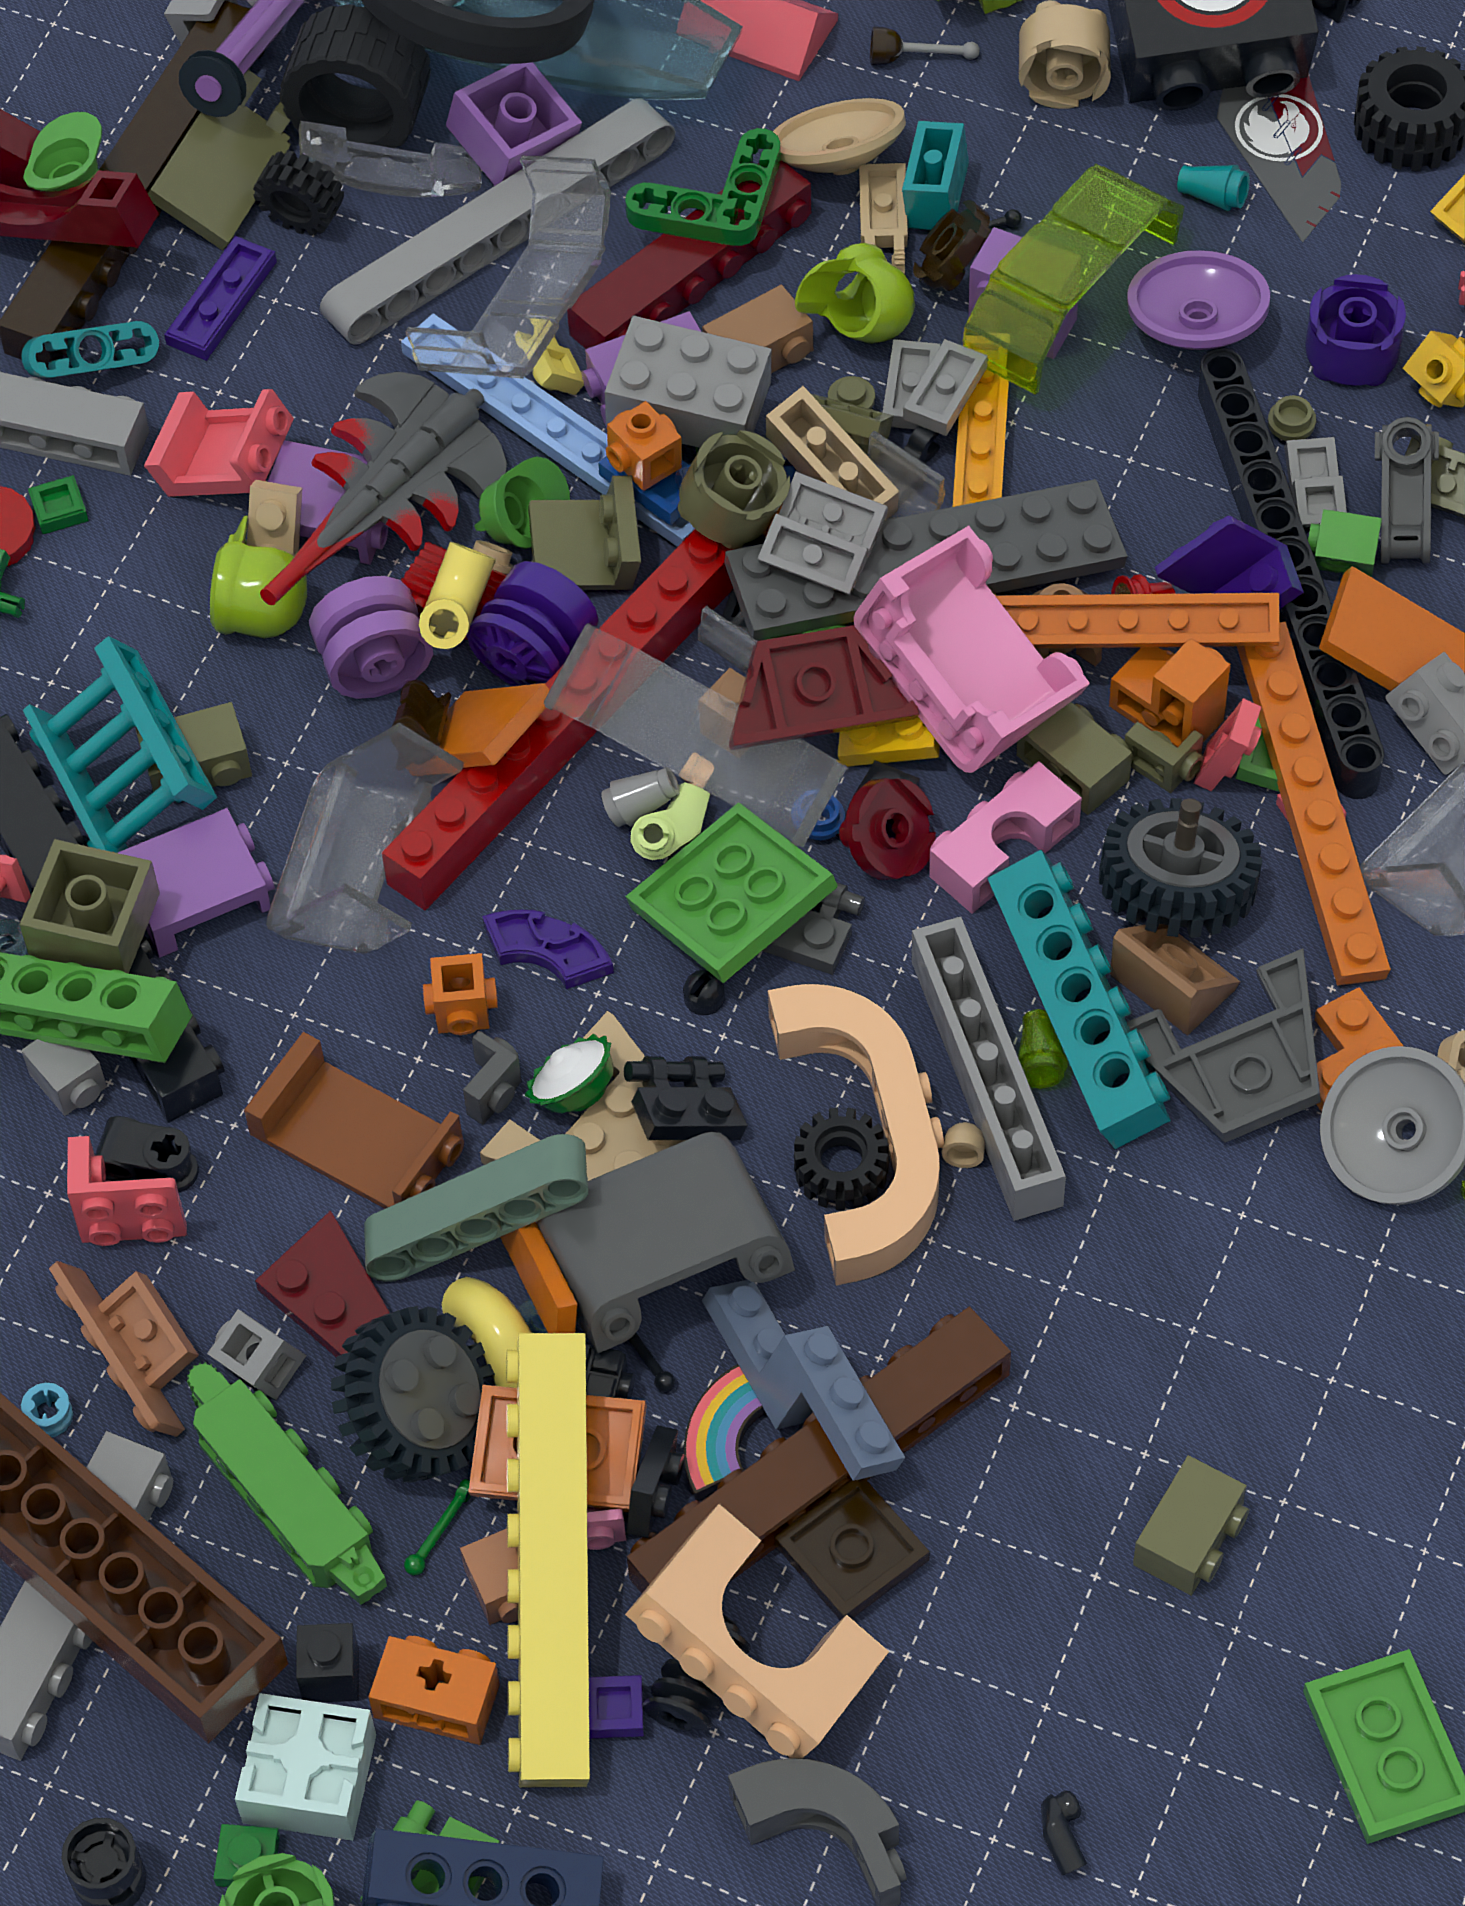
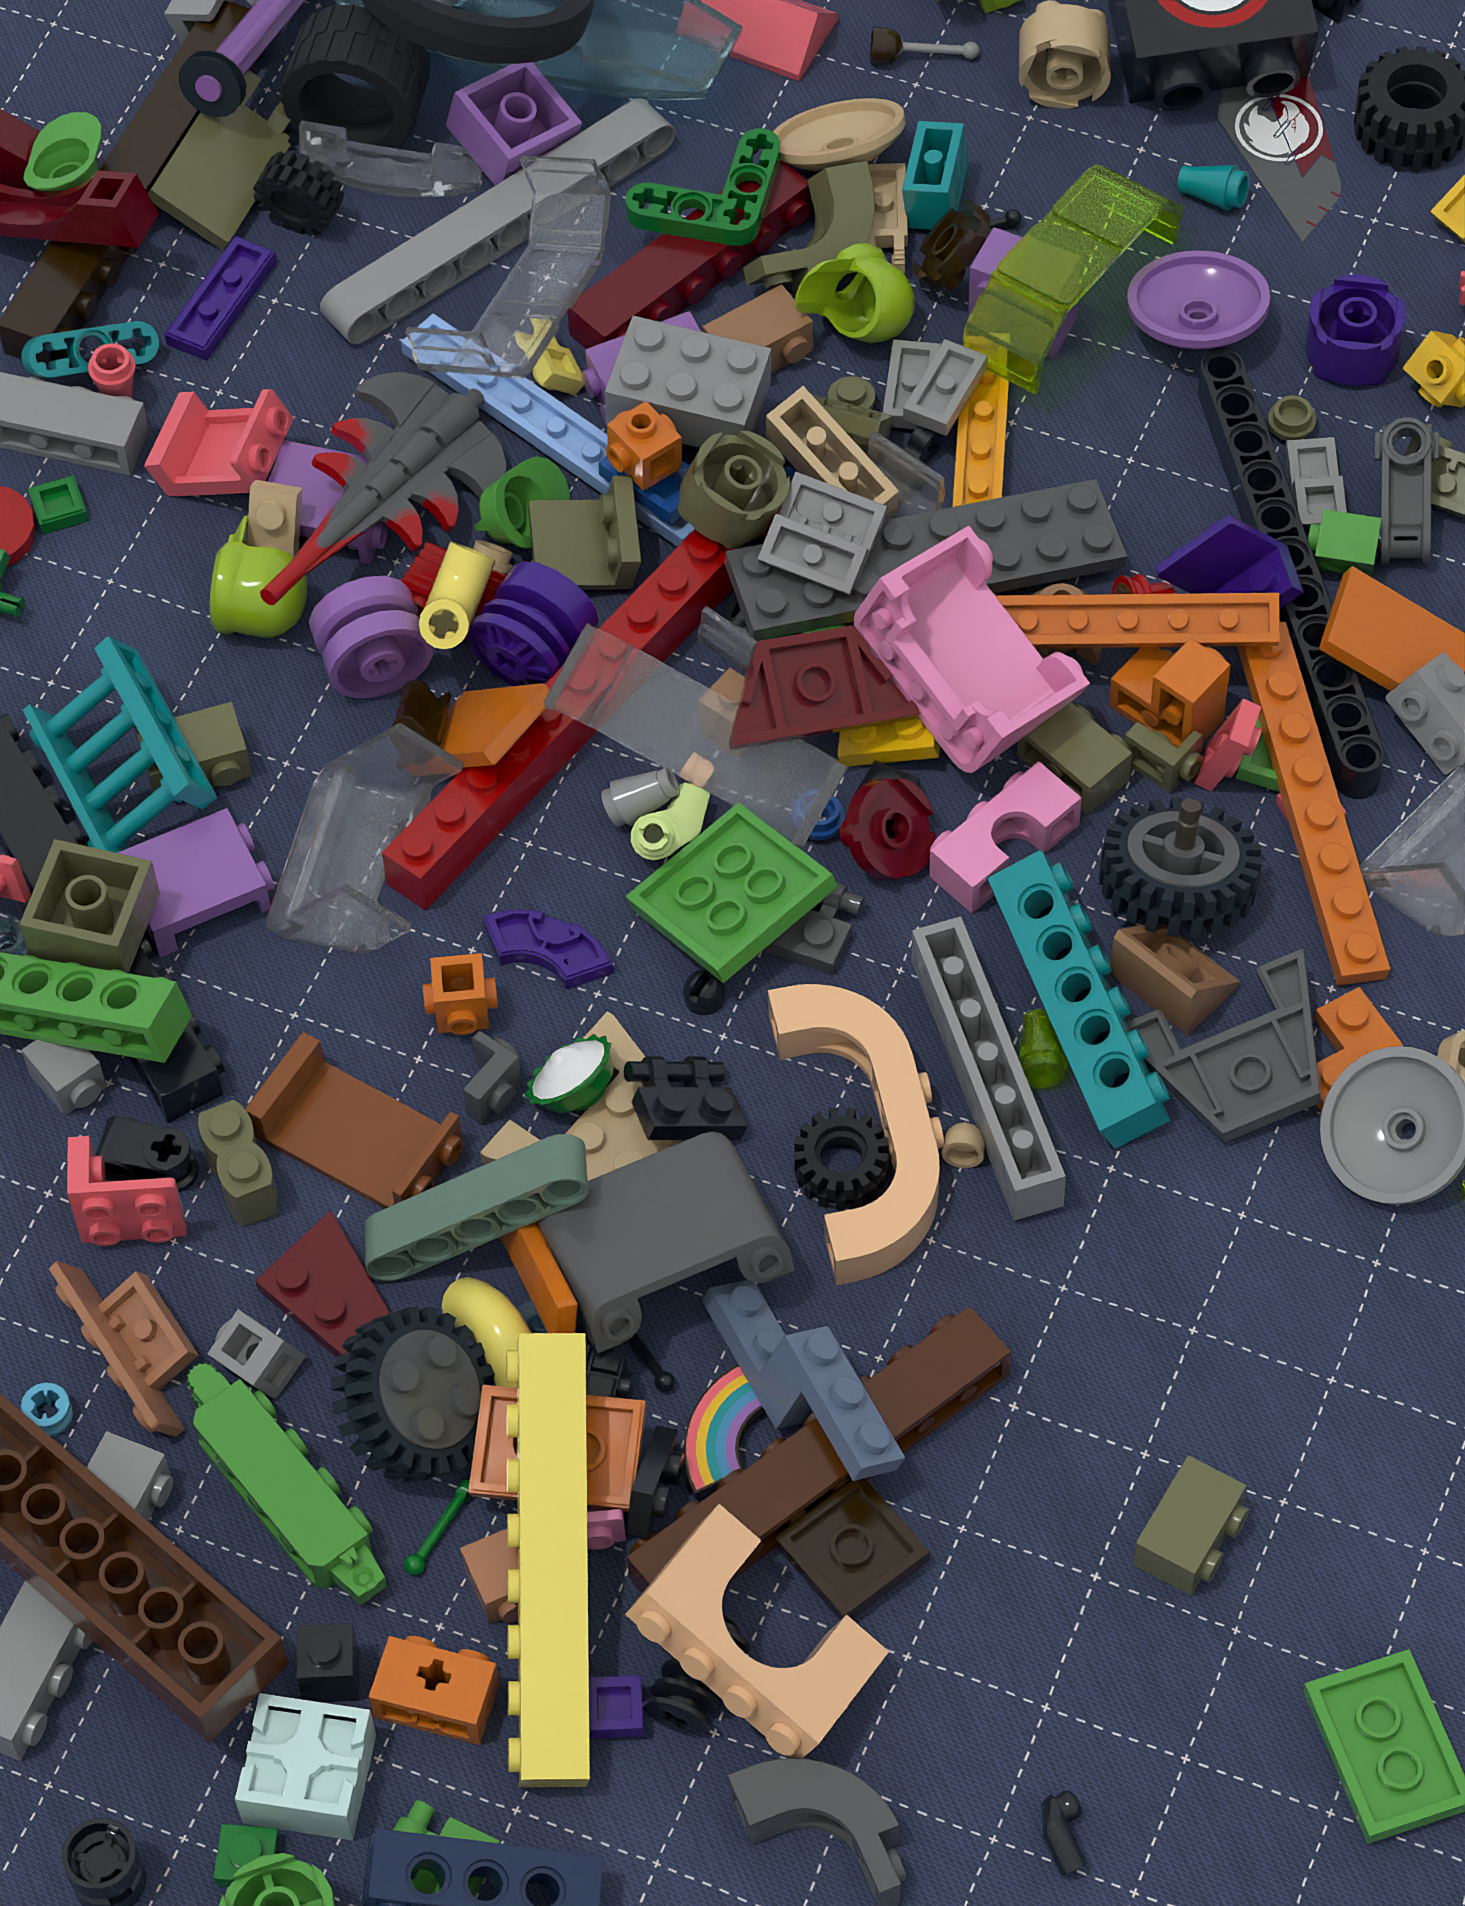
none -> coral cone [88,344,135,398]
none -> olive brick [198,1100,279,1227]
none -> olive arch [743,161,875,296]

